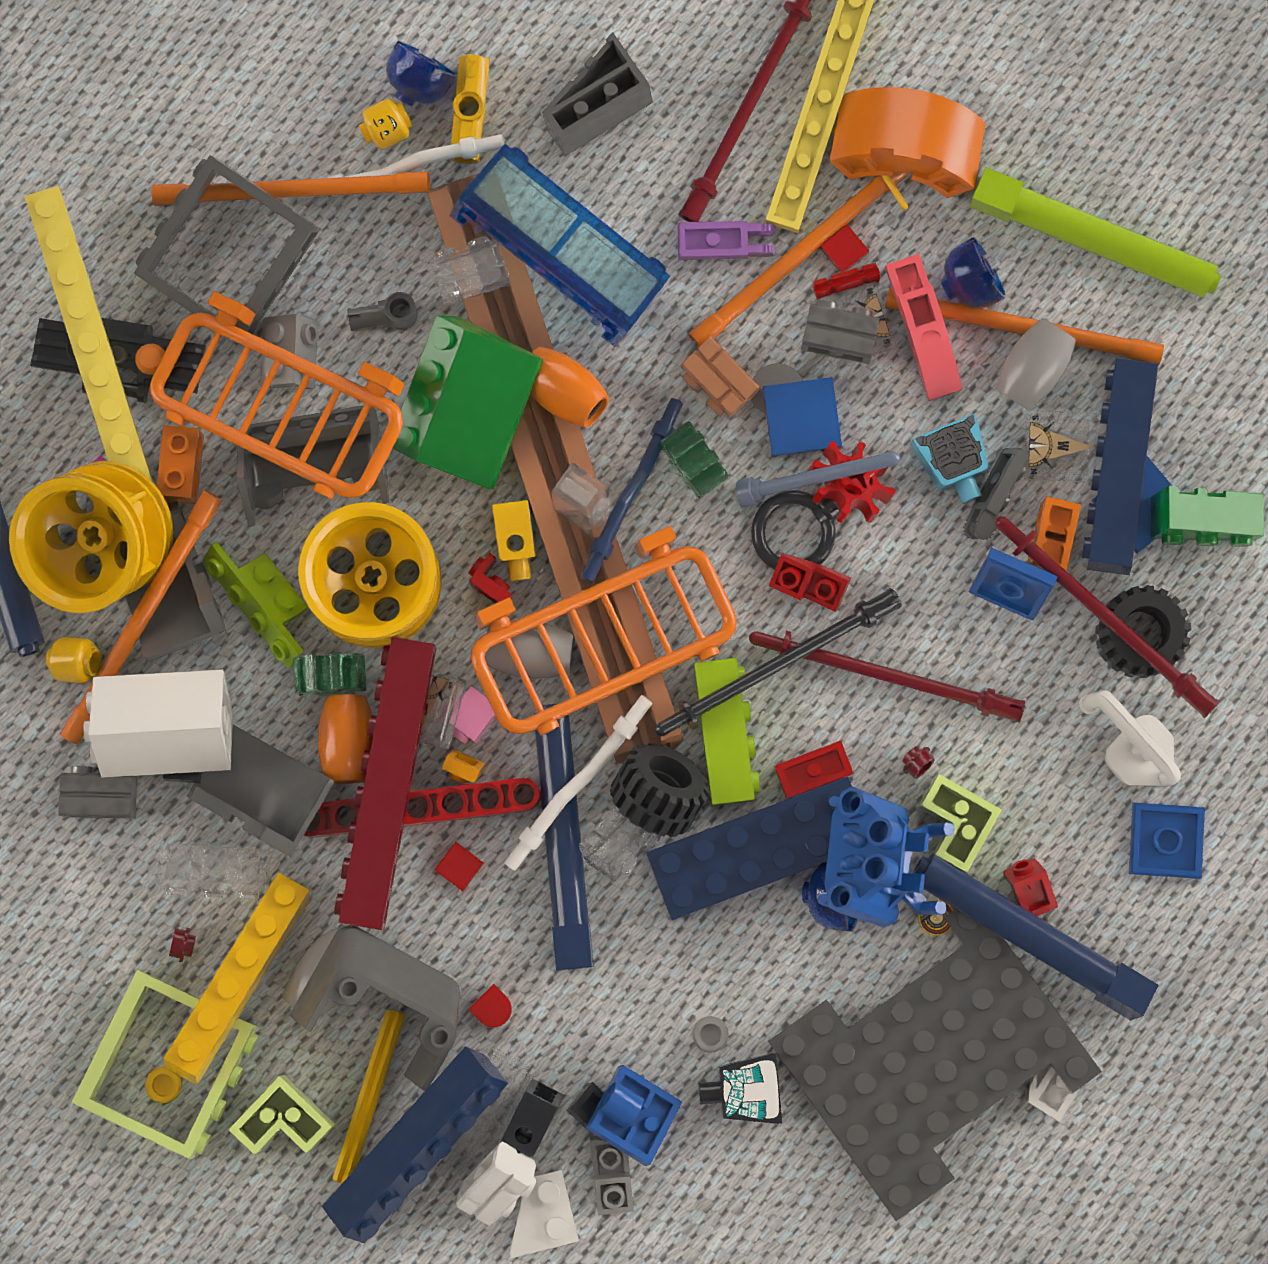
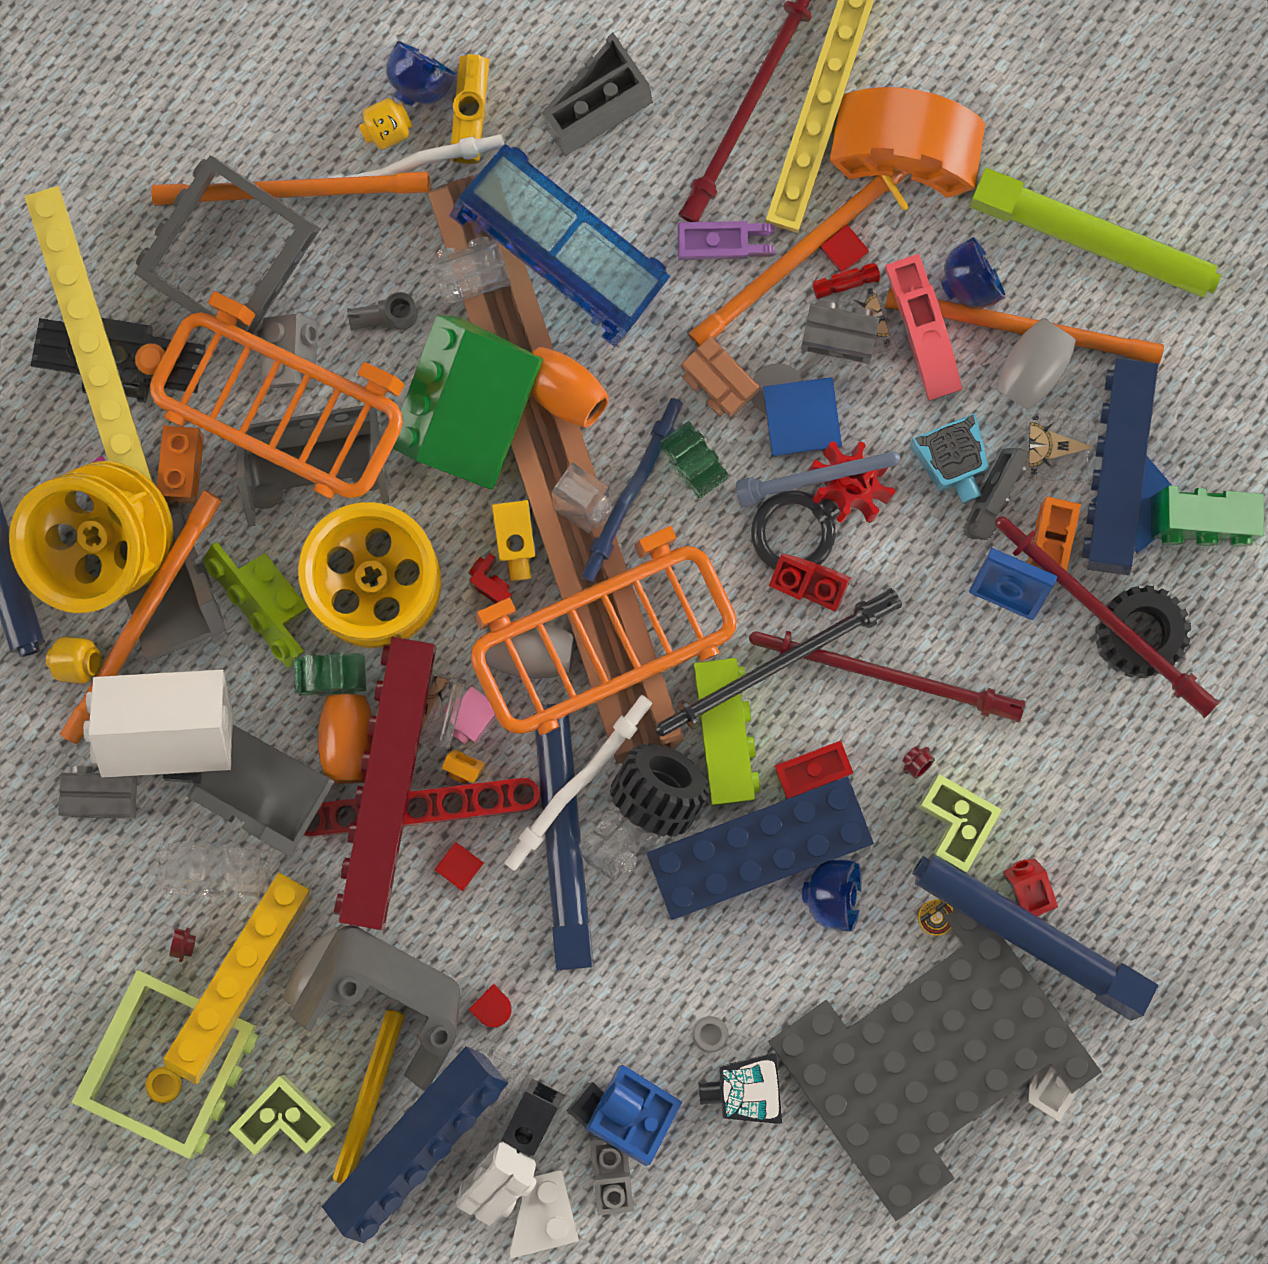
blue piece [818,786,955,928] -> none
white piece [1079,690,1181,786] -> none
blue tile [1129,802,1205,879] -> none

